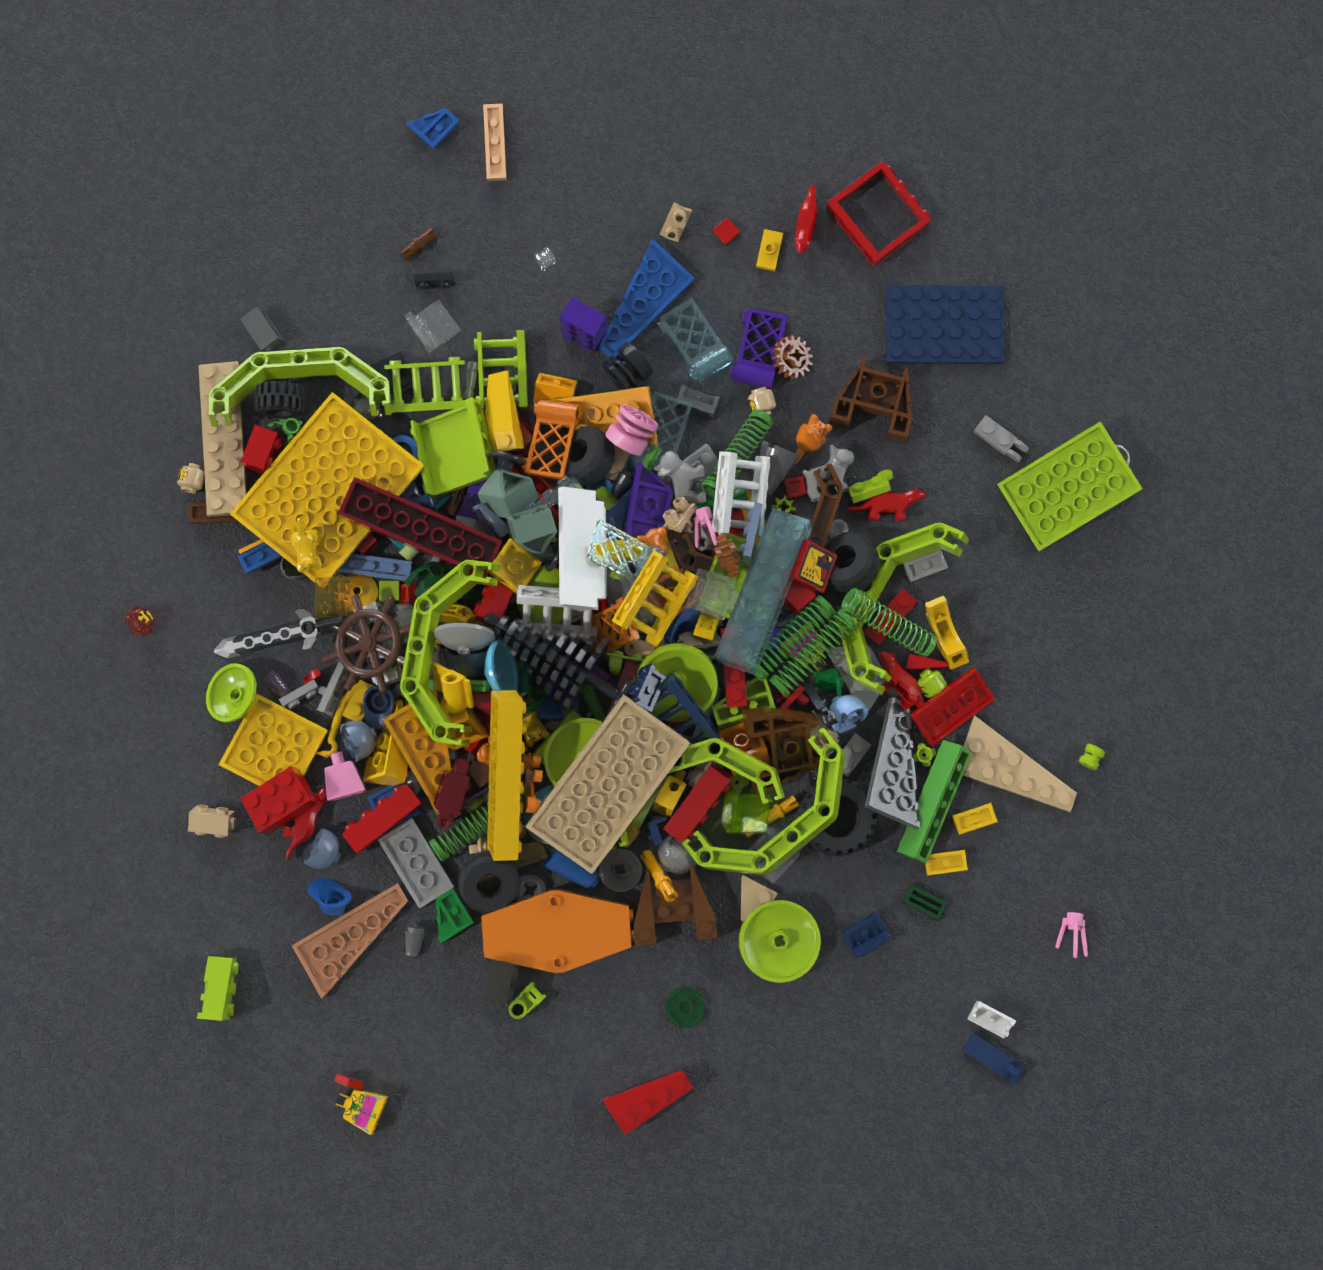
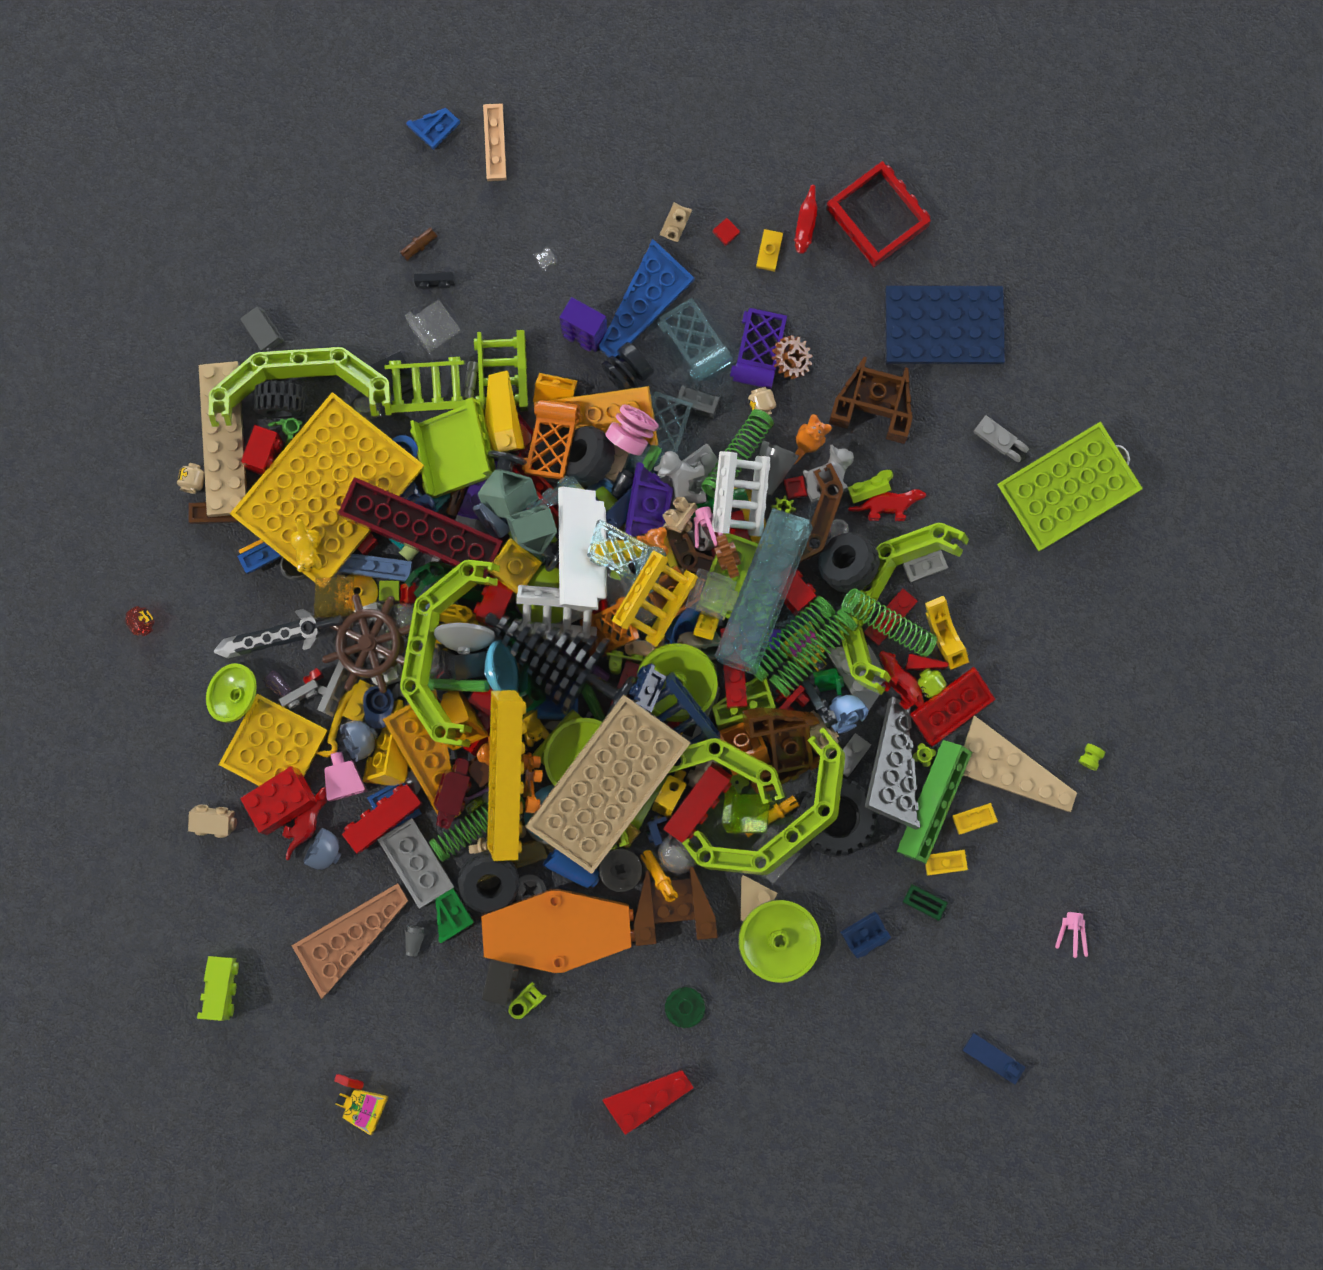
blue piece [308,878,352,917] -> none
yellow piece [431,662,474,713] -> none
sand blue plate [738,502,763,565] -> none
tile [791,540,837,593] -> none
white hinge [968,1001,1016,1038] -> none

